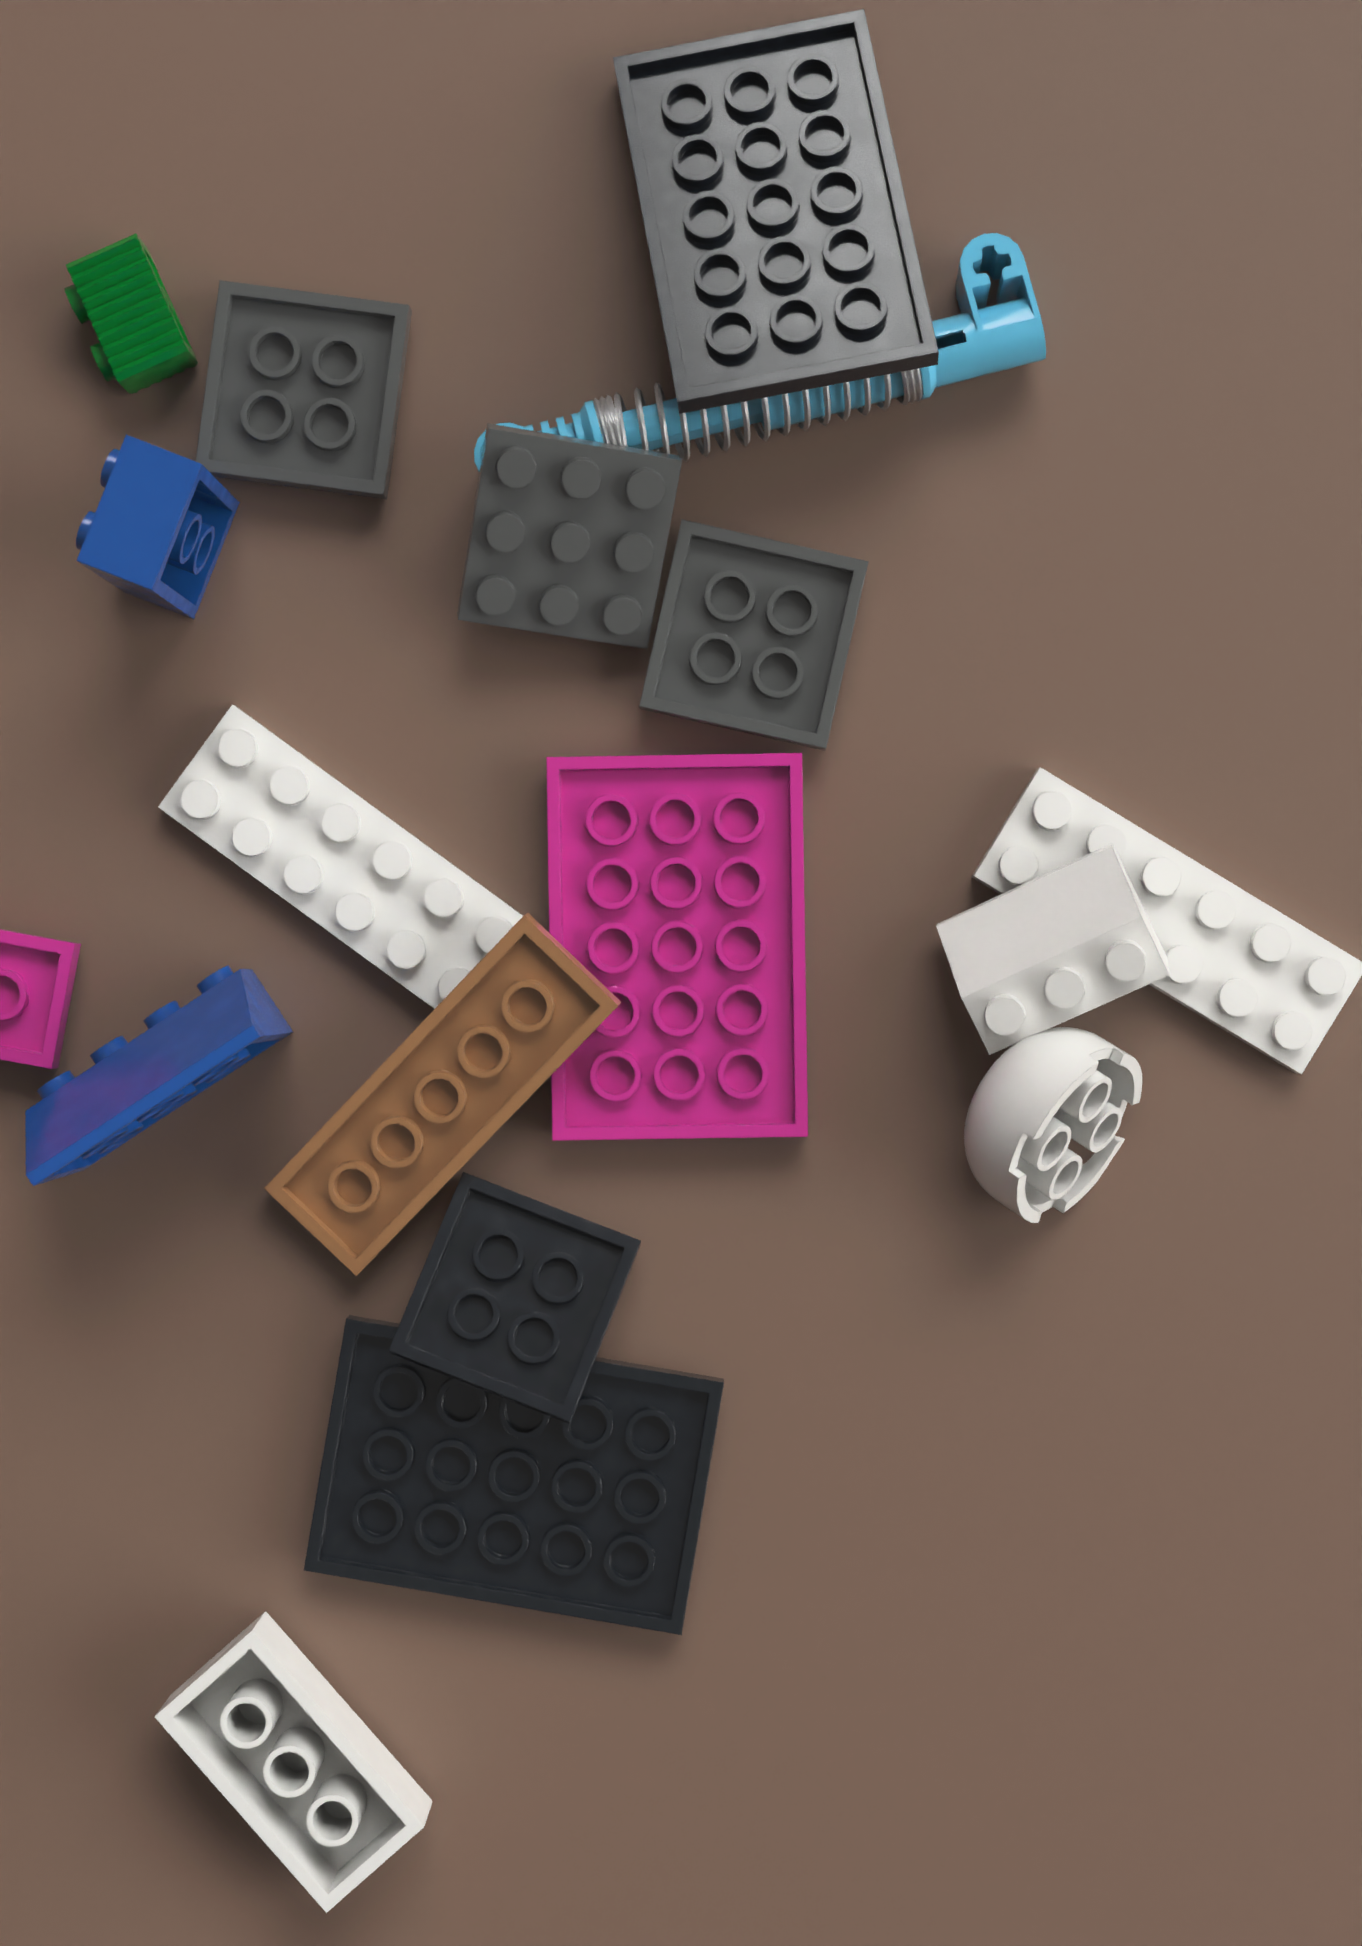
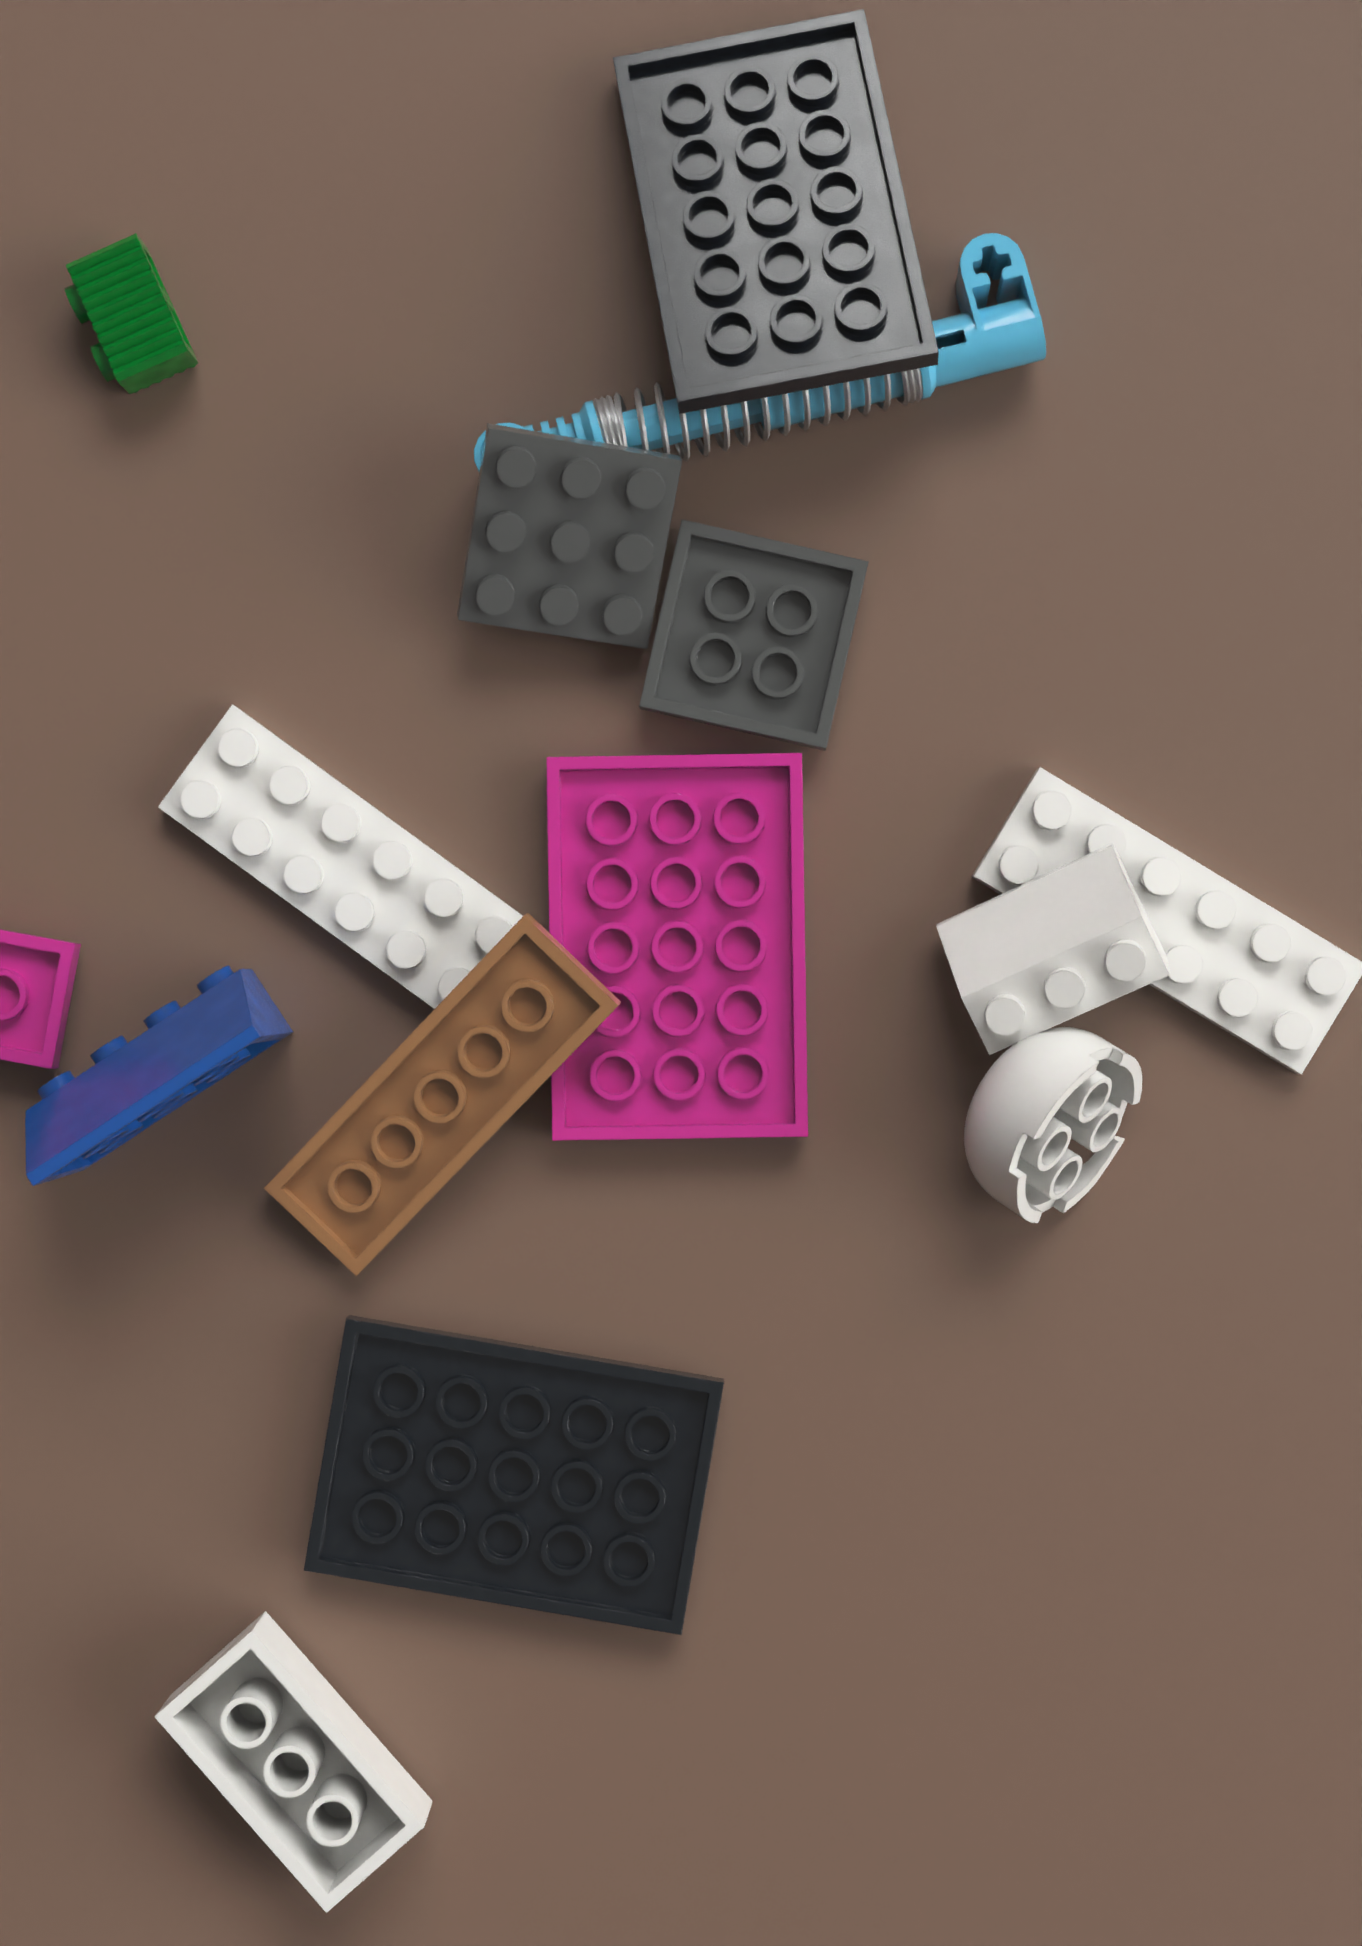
blue brick [76,434,240,619] -> none
dark grey plate [196,280,412,500] -> none
black plate [389,1172,641,1424] -> none

